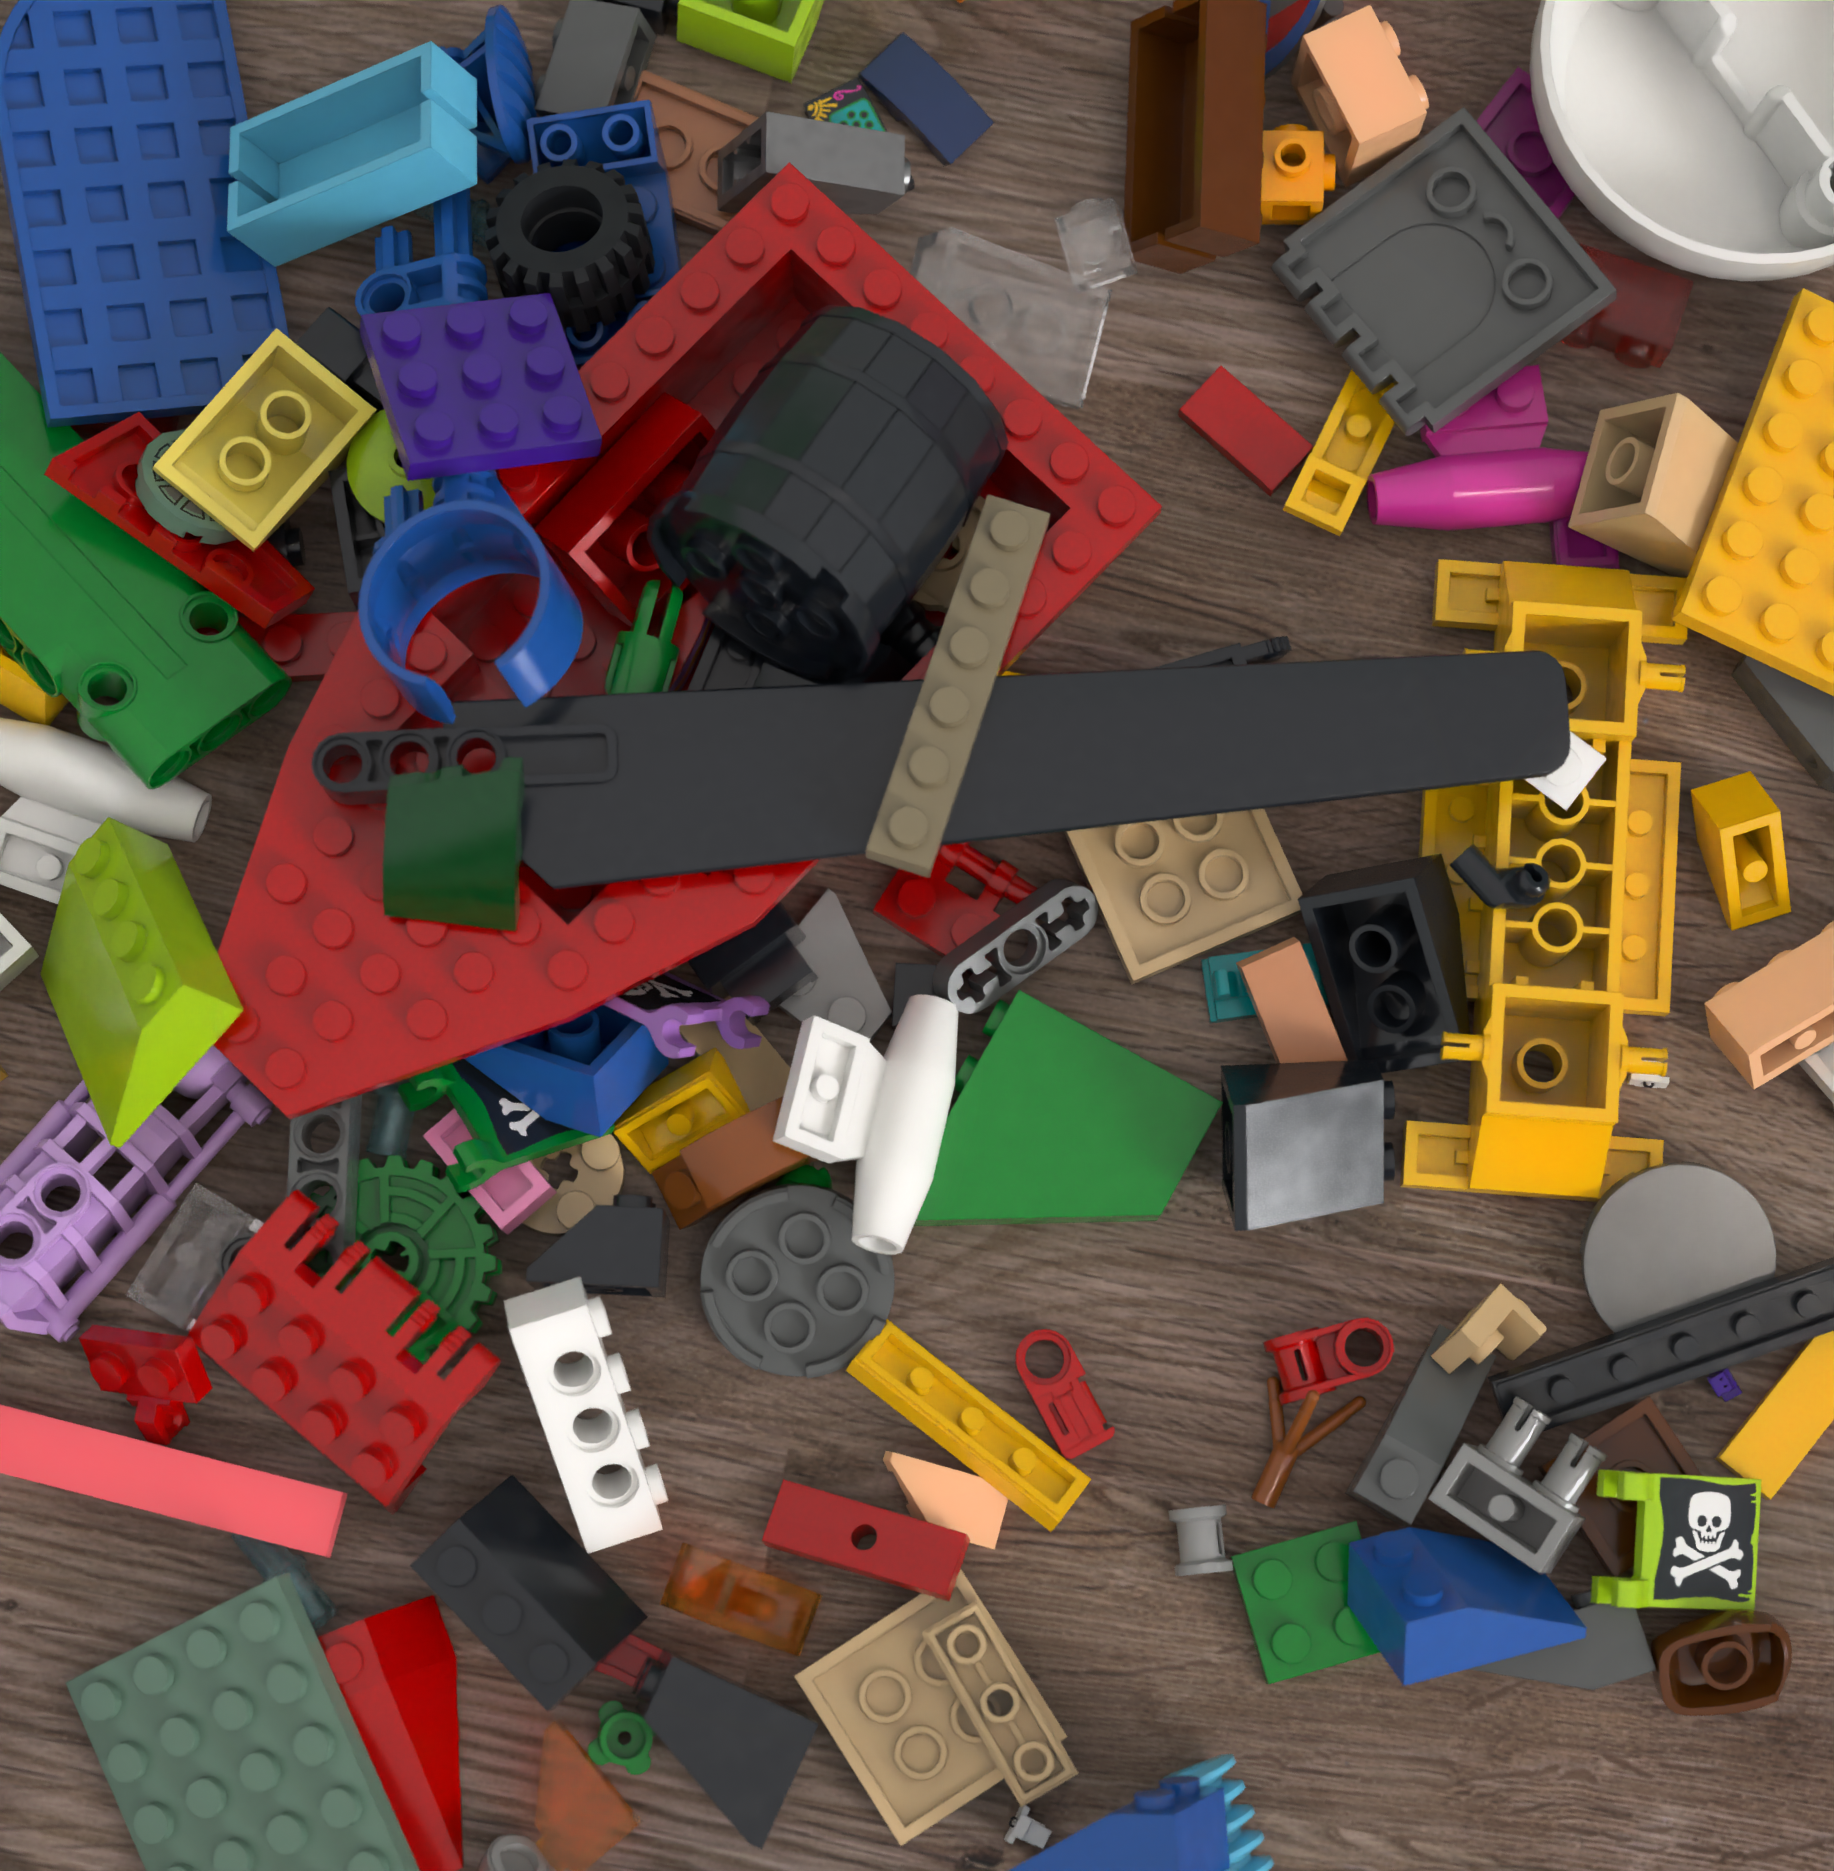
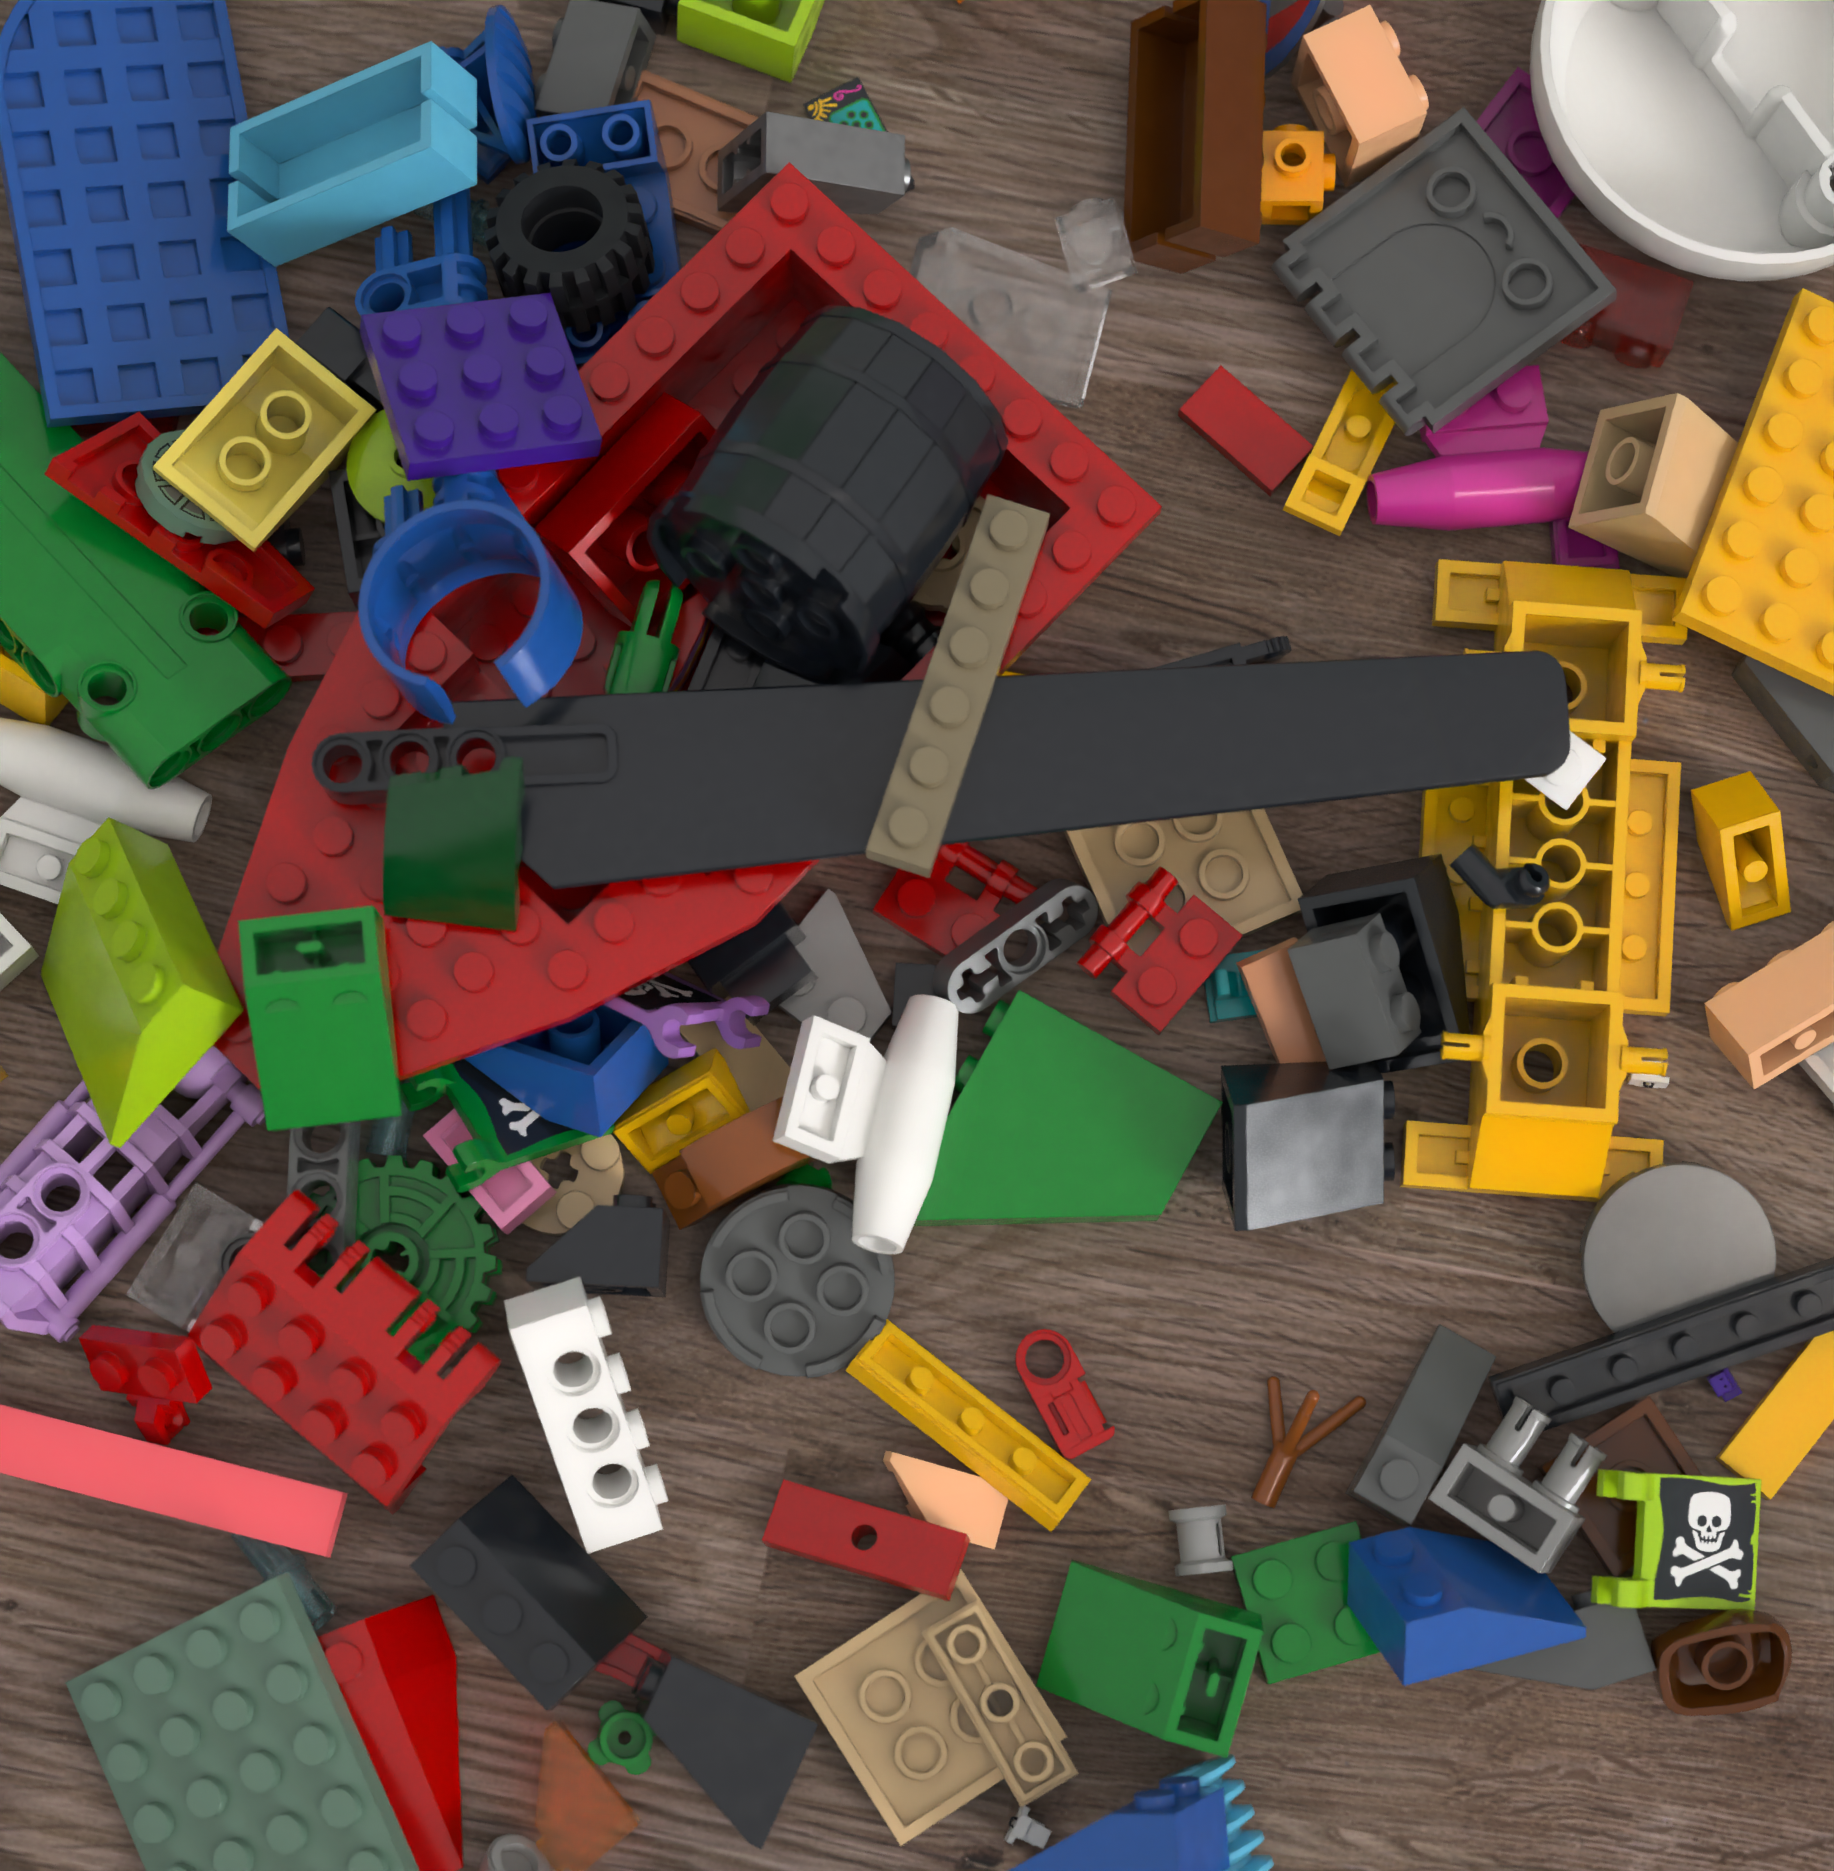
clear orange slope [660,1542,822,1657] -> none
dark blue slope [857,32,994,166] -> none
red piece [1263,1318,1394,1405] -> none
tan bracket [1431,1284,1546,1374] -> none
none -> green slope [238,906,402,1132]
none -> green slope [1036,1560,1264,1758]
none -> red plate [1076,866,1243,1036]
none -> dark grey brick [1287,913,1422,1070]

